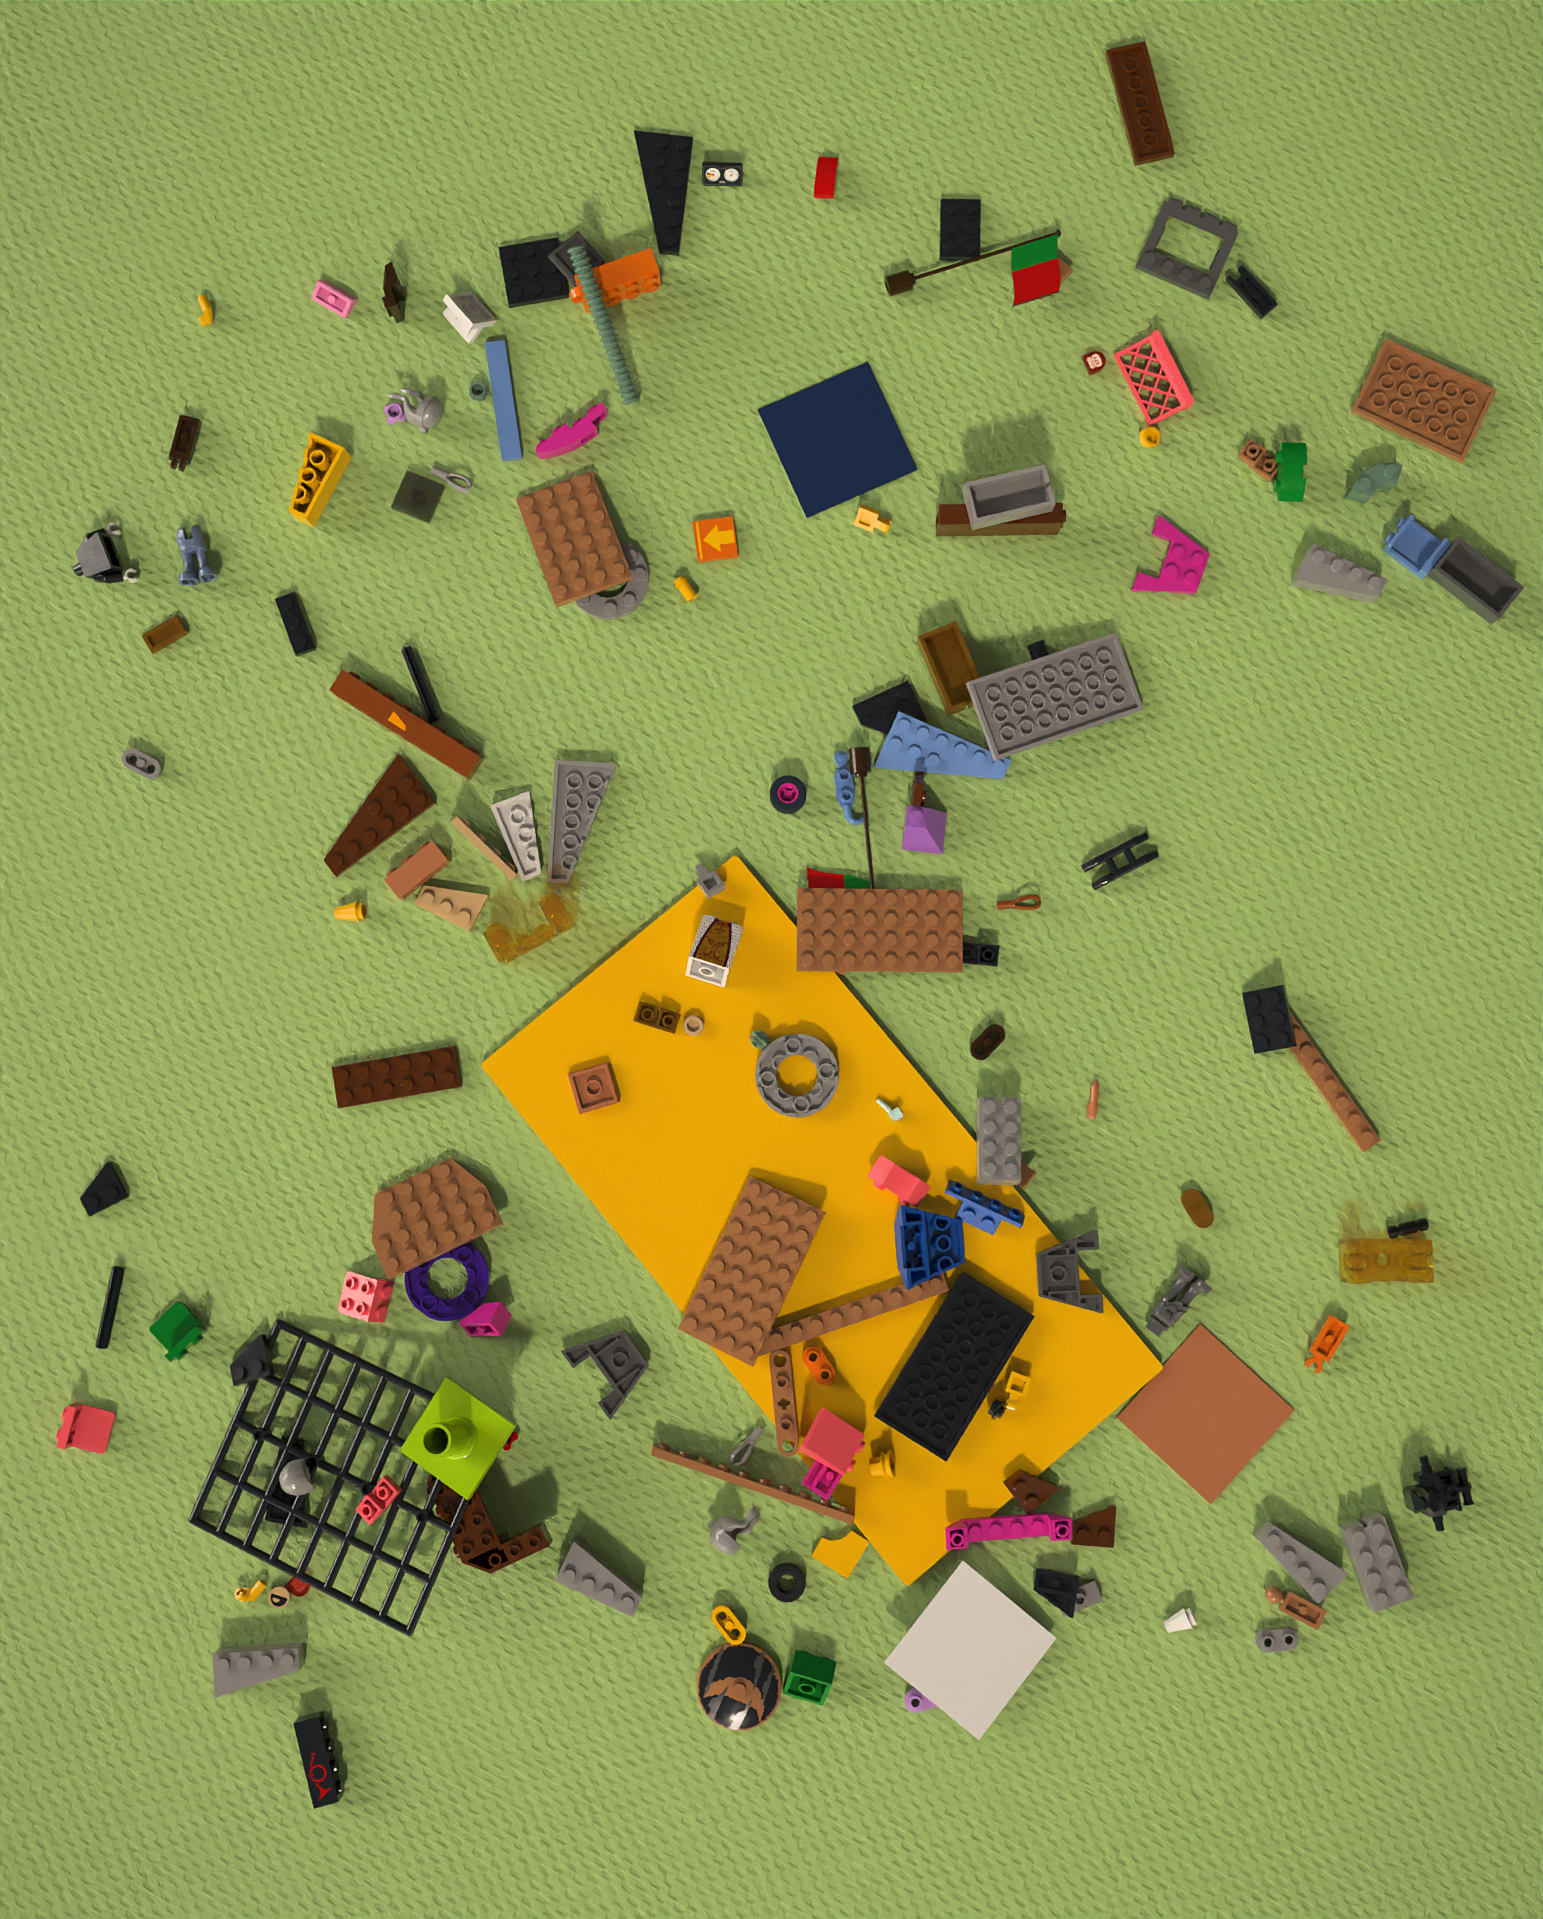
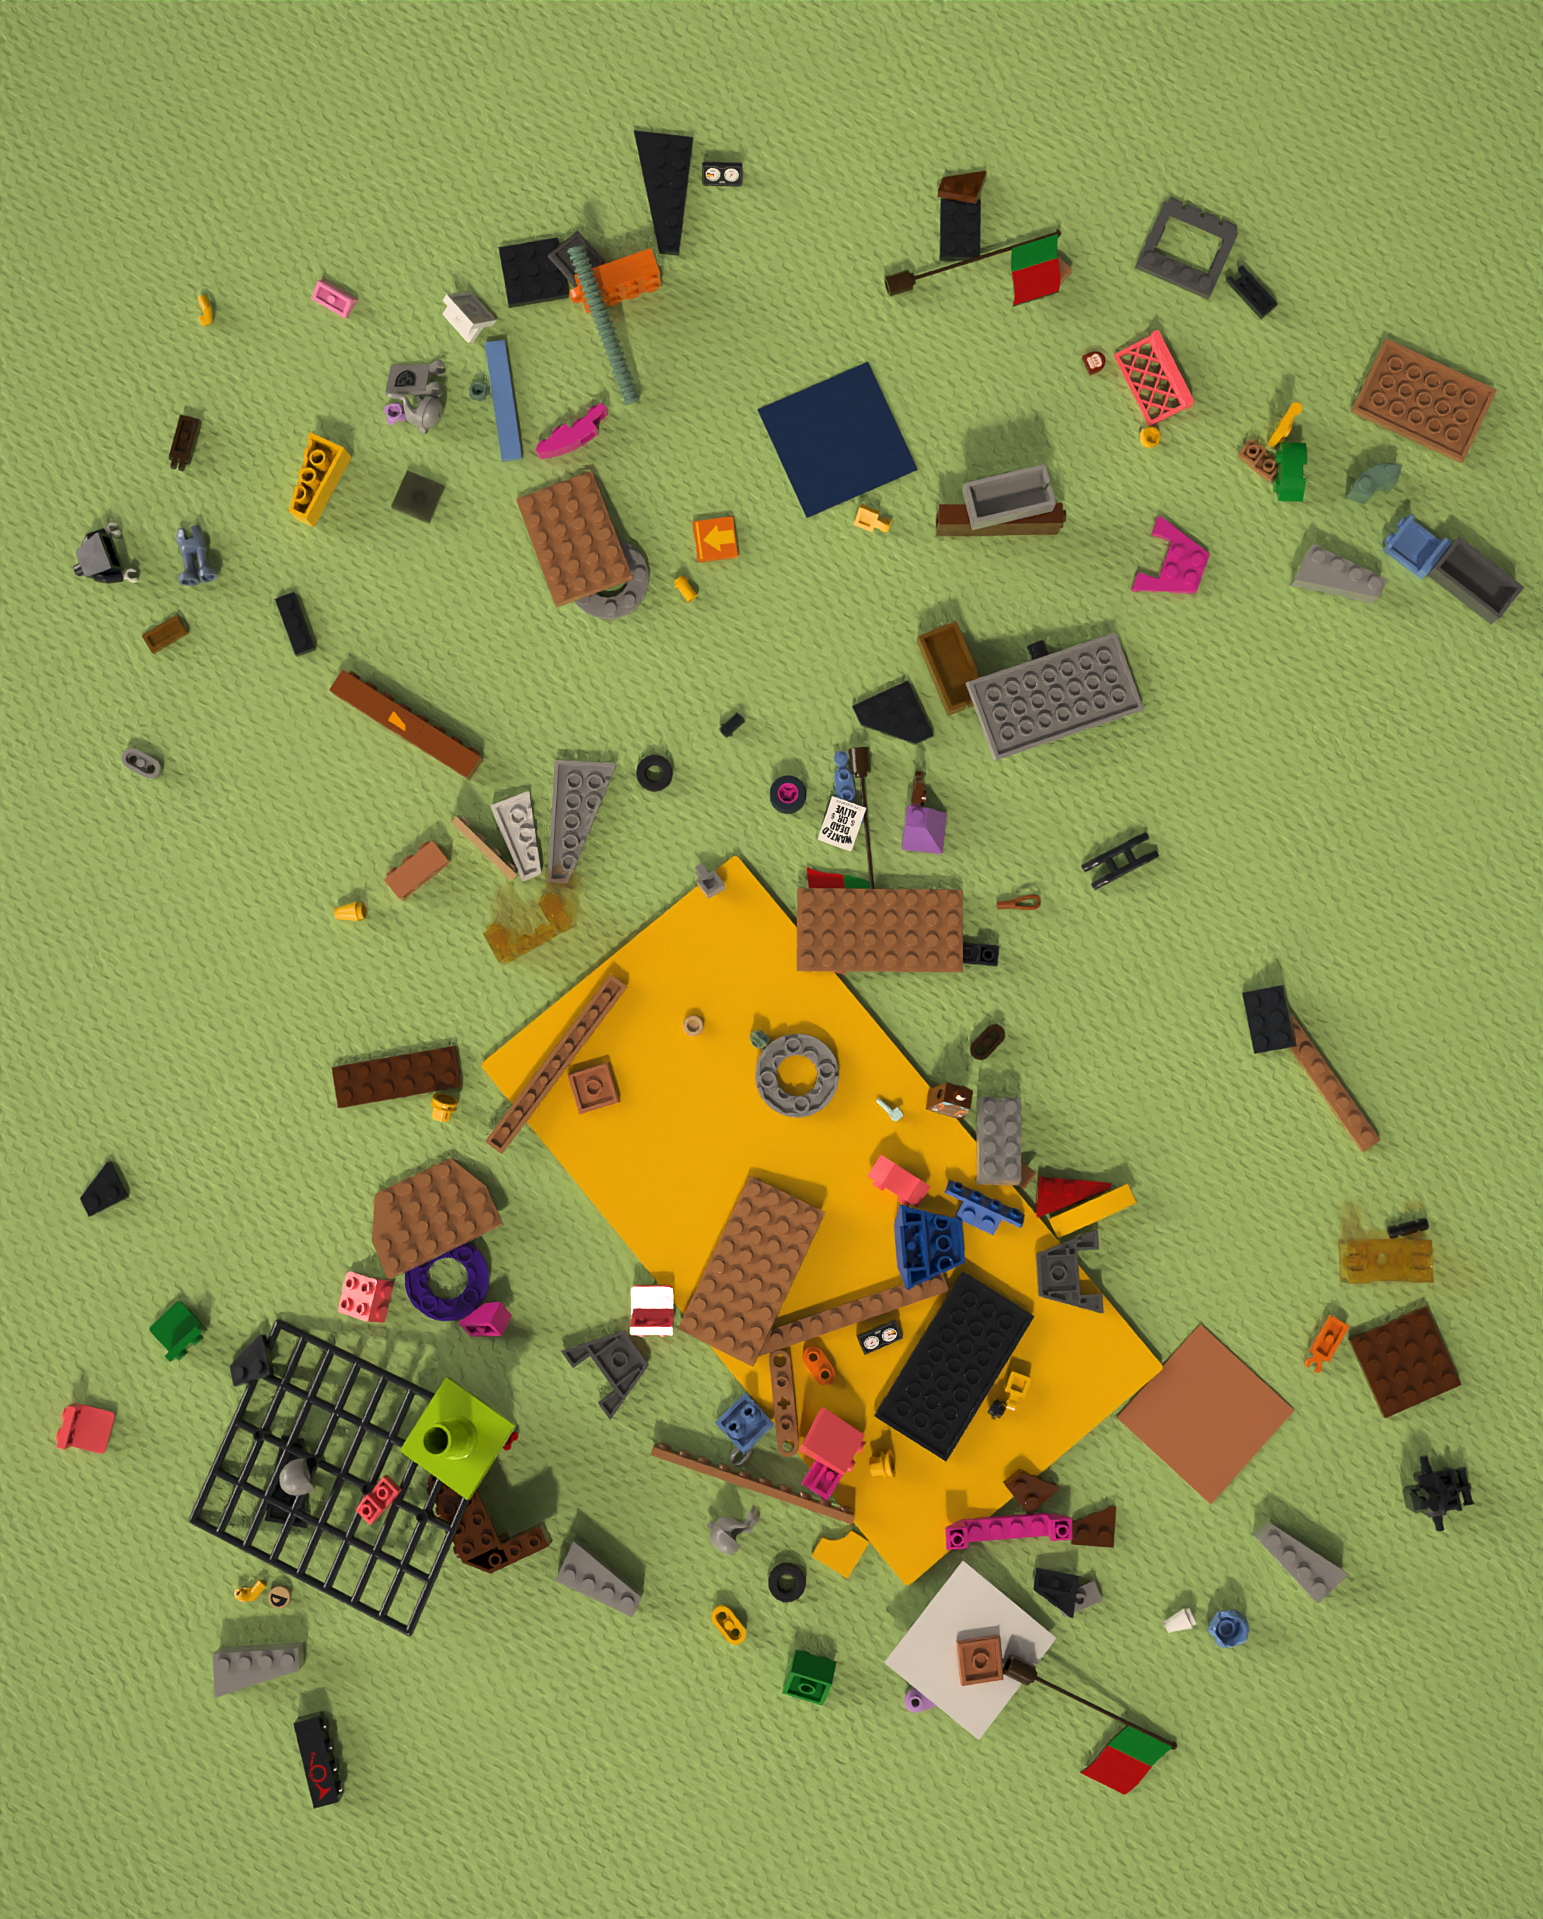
black axle [95,1266,125,1349] -> none
clear red tile [284,1577,311,1597] -> none
reddish brown wing [324,754,436,877] -> none
dark brown plate [382,262,406,323] -> none
black axle [401,646,440,723] -> none
tan wing [414,885,489,932] -> none
light grey piece [431,466,472,493] -> none
pearl gold slope [633,1001,681,1034] -> none
slope [685,915,743,988] -> none
dish [697,1641,782,1731] -> none
red slope [814,157,839,199] -> none
medium blue wing [874,710,1012,779] -> none
nougat piece [1086,1079,1099,1119] -> none
reddish brown plate [1105,41,1175,166] -> none
dark grey piece [1146,1264,1212,1337] -> none
pearl gold tile [1180,1189,1214,1228] -> none
light grey plate [1255,1626,1299,1653] -> none
medium nougat plate [1265,1586,1327,1630] -> none
light grey piece [1337,1512,1414,1613] -> none
none -> light grey flag [385,360,445,398]
none -> yellow piece [431,1093,459,1122]
none -> medium nougat plate [485,974,628,1154]
none -> bracket [630,1285,674,1337]
none -> black tyre [636,755,673,792]
none -> medium blue plate [715,1393,775,1455]
none -> black pin [719,712,745,738]
none -> white sticker [818,796,866,851]
none -> slope [856,1319,903,1355]
none -> reddish brown torso [926,1082,973,1120]
none -> reddish brown wing [938,171,987,204]
none -> nougat tile [956,1635,1004,1686]
none -> flag [1003,1654,1177,1795]
none -> red wing [1036,1177,1111,1218]
none -> yellow slope [1049,1183,1137,1238]
none -> medium blue hair [1208,1609,1250,1648]
none -> yellow plate [1267,402,1303,448]
none -> reddish brown plate [1348,1306,1462,1418]

